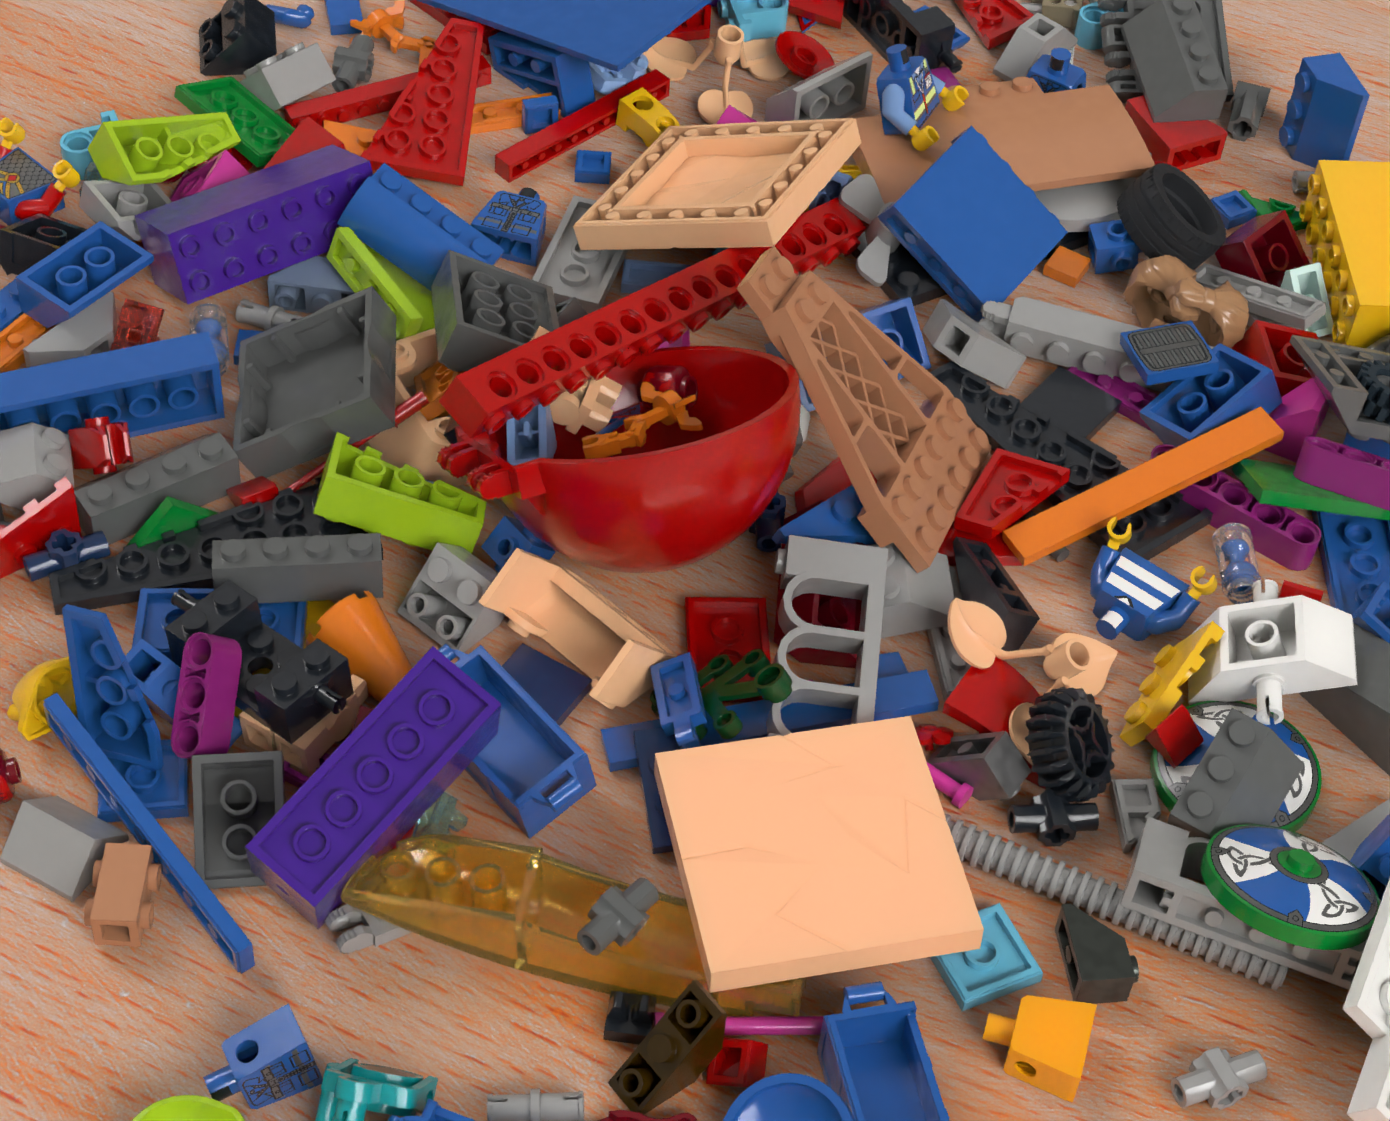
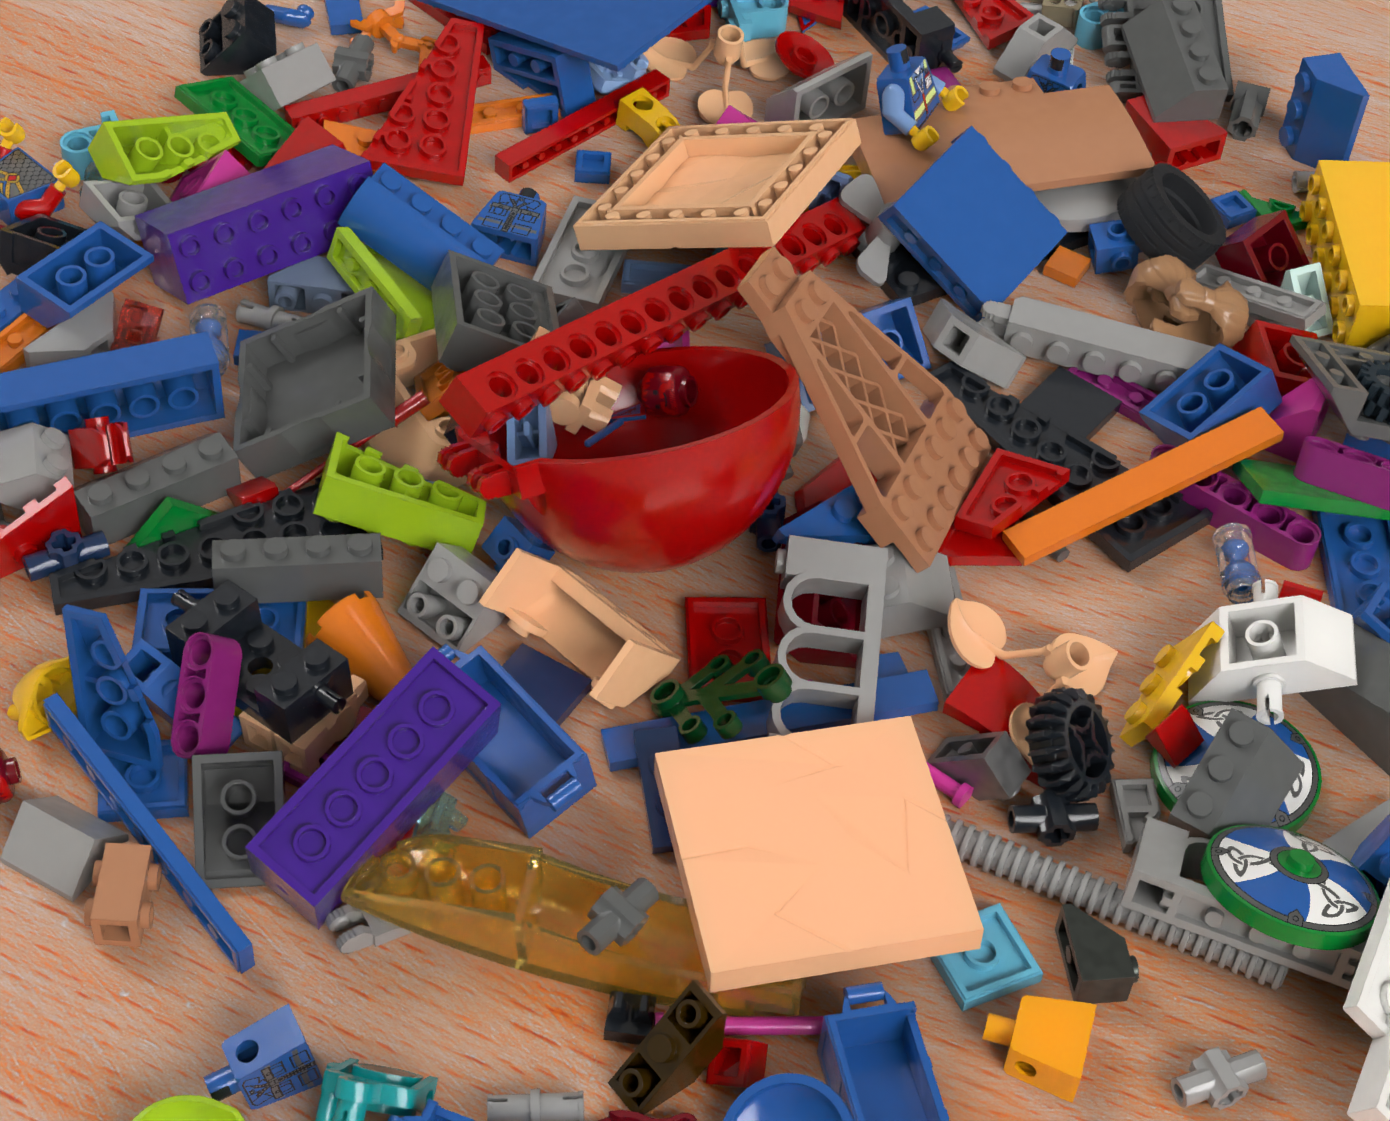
orange piece [582,382,703,459] -> none
blue plate [650,652,707,749] -> none
red plant [915,724,954,751] -> none
black slope [952,536,1040,651] -> none
blue torso [1090,517,1217,641] -> none
tile [1120,320,1219,386] -> none

